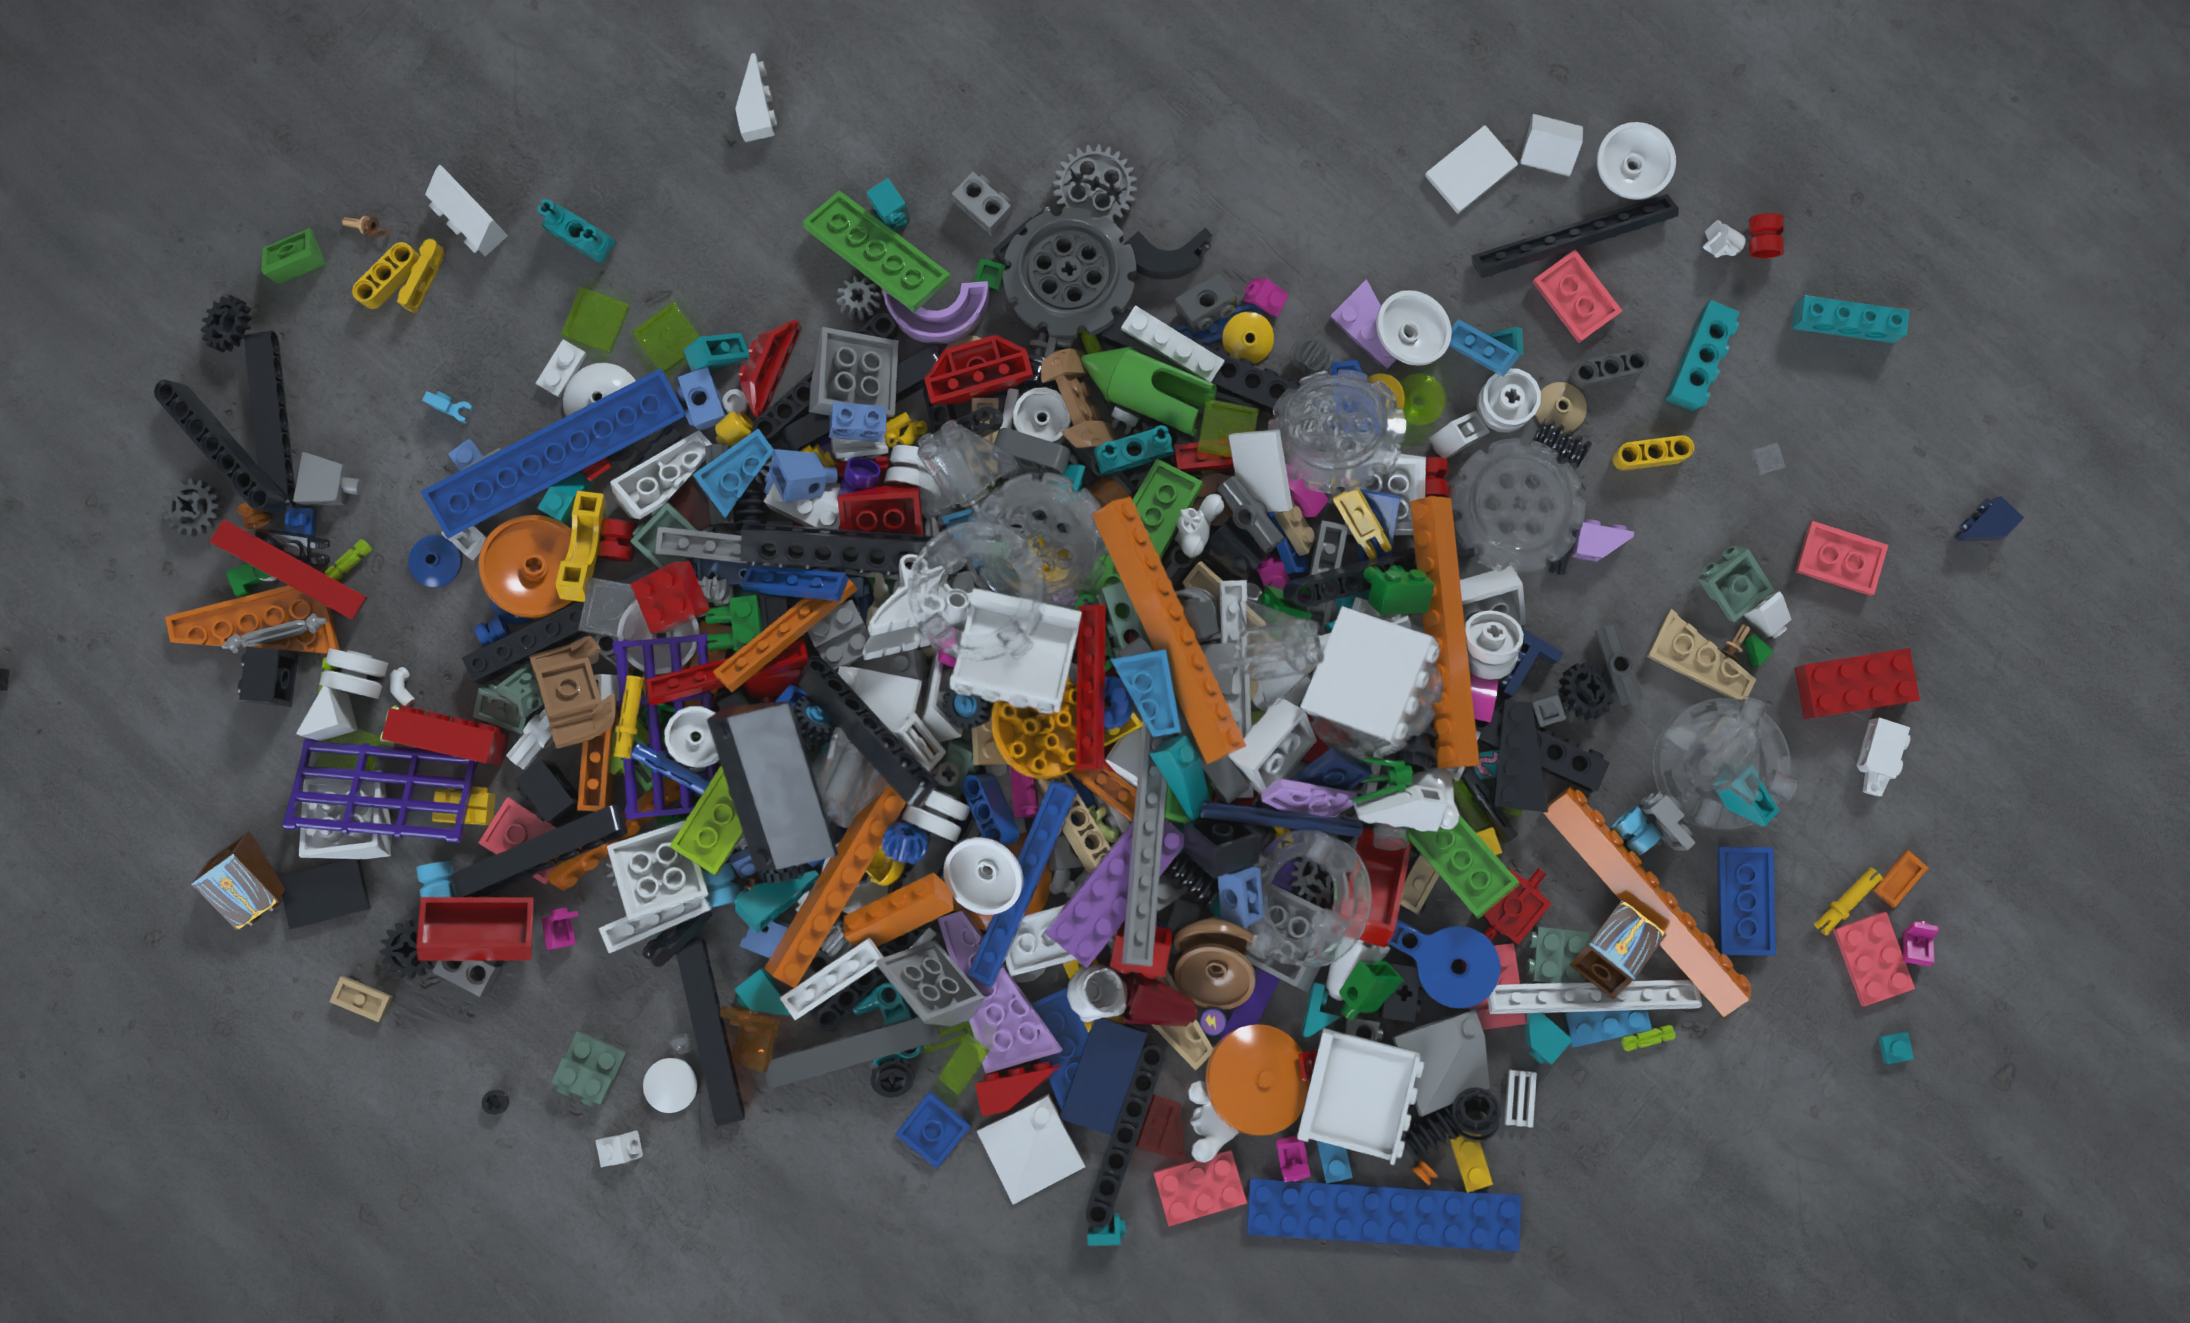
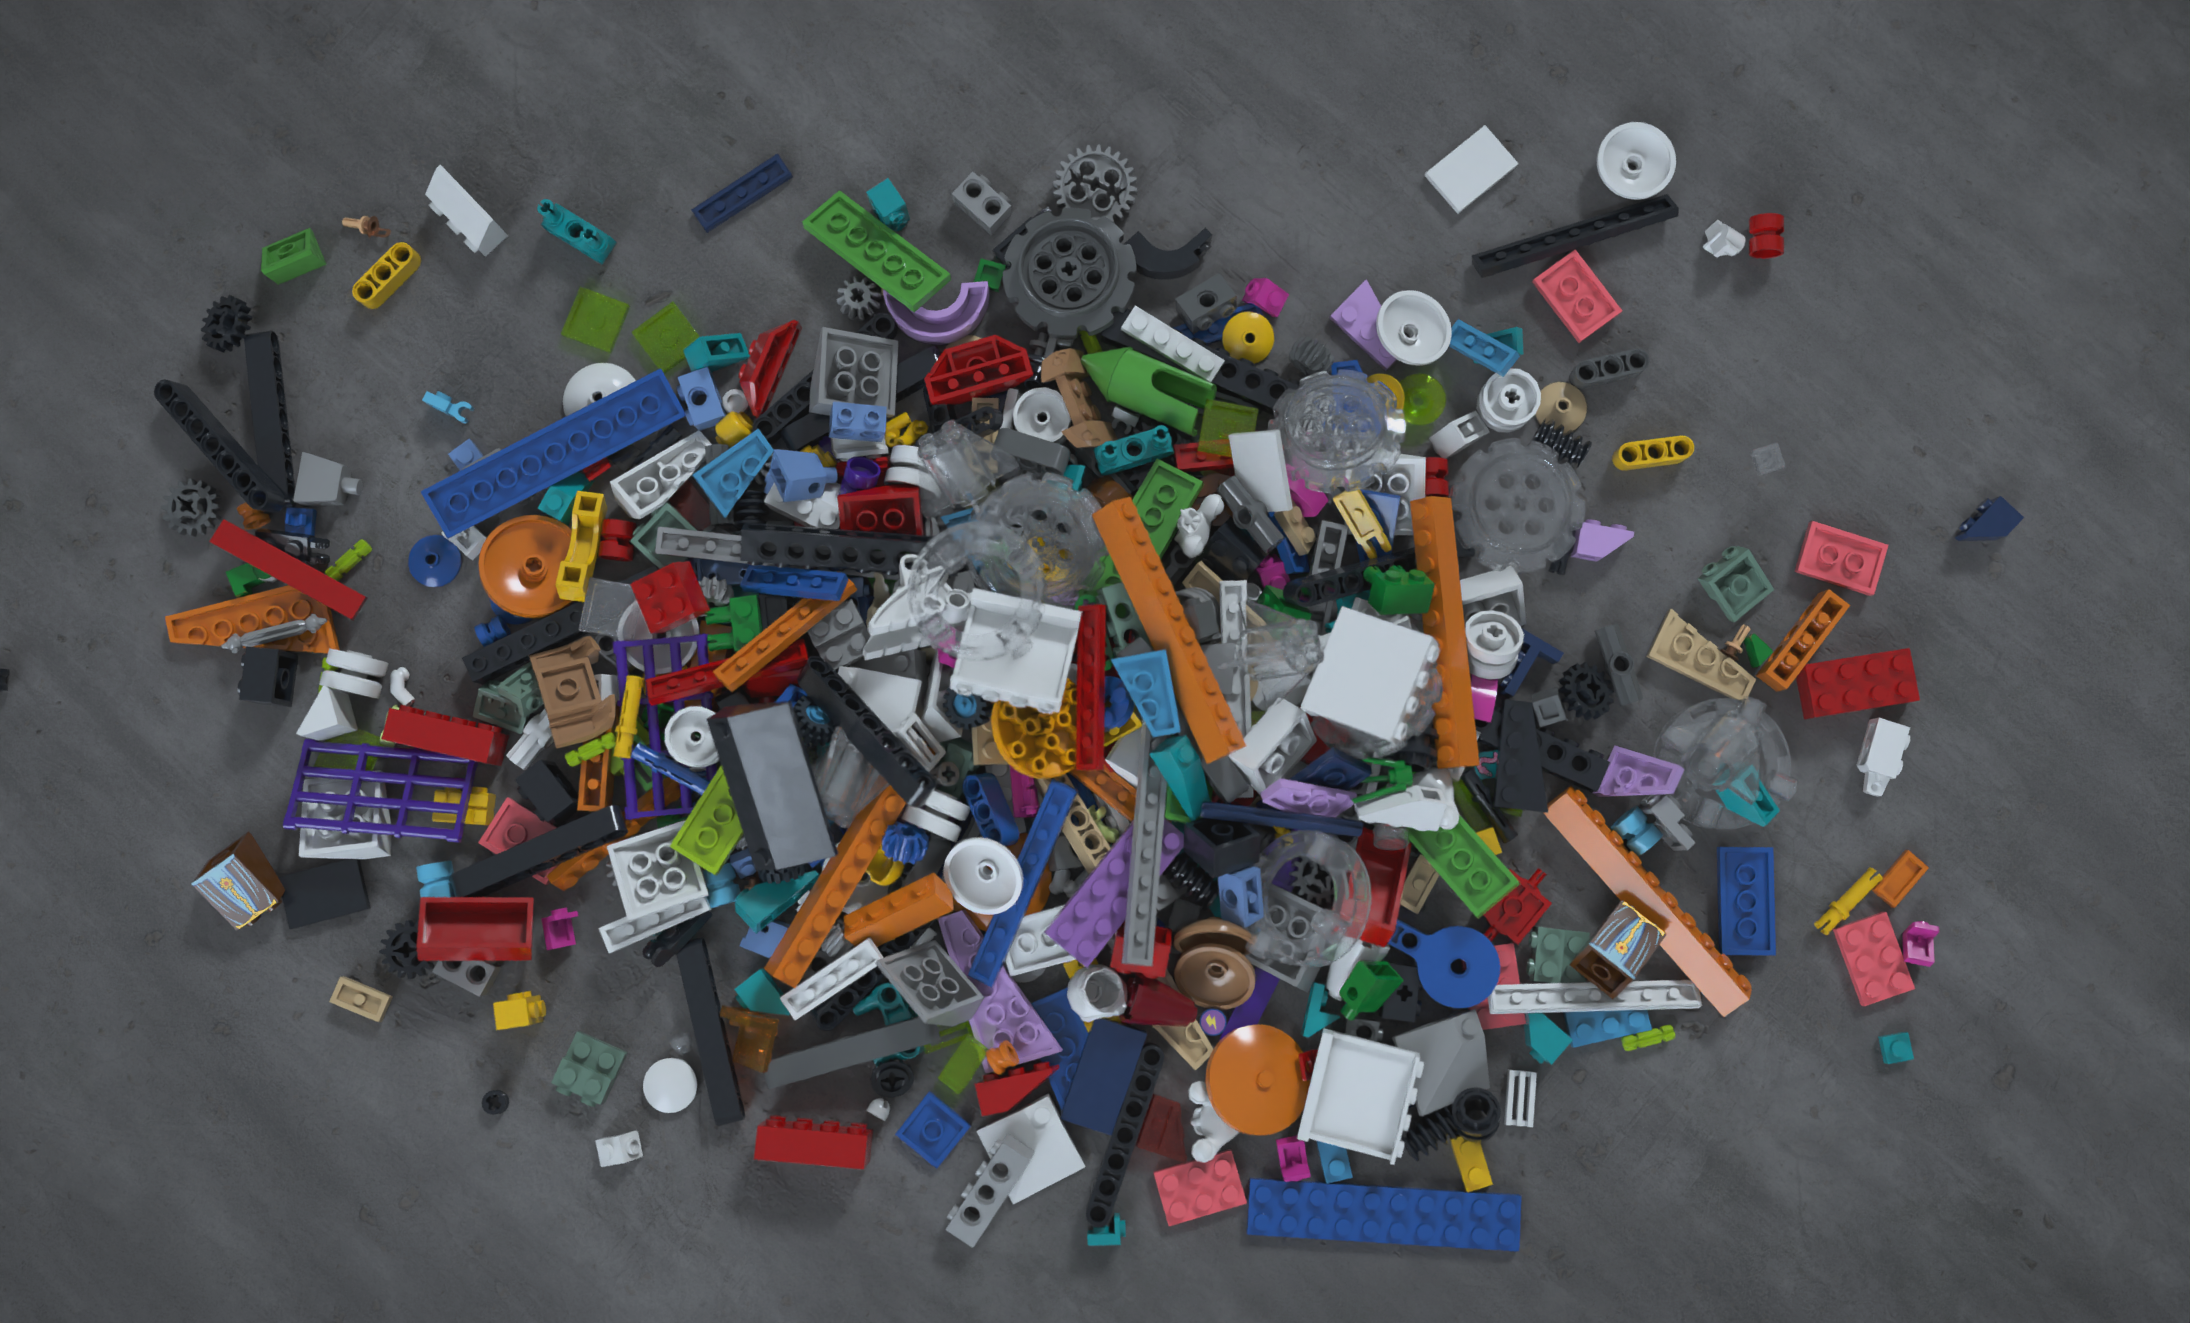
yellow hinge [396,239,446,313] -> none
white plate [536,339,588,398] -> none
white slope [735,53,777,142] -> none
orange bush [1411,1159,1438,1186] -> none
white slope [1519,114,1583,176] -> none
teal brick [1665,300,1739,412] -> none
white slope [1743,591,1792,639] -> none
teal brick [1792,295,1909,343] -> none
none -> yellow brick [493,991,546,1030]
none -> lime axle [565,732,616,767]
none -> dark blue tile [692,153,793,233]
none -> red piece [754,1115,873,1169]
none -> white hinge [866,1098,890,1121]
none -> light grey brick [946,1133,1035,1248]
none -> orange wheel [986,1040,1019,1075]
none -> lavender wing [1593,745,1685,797]
none -> orange brick [1755,589,1850,692]

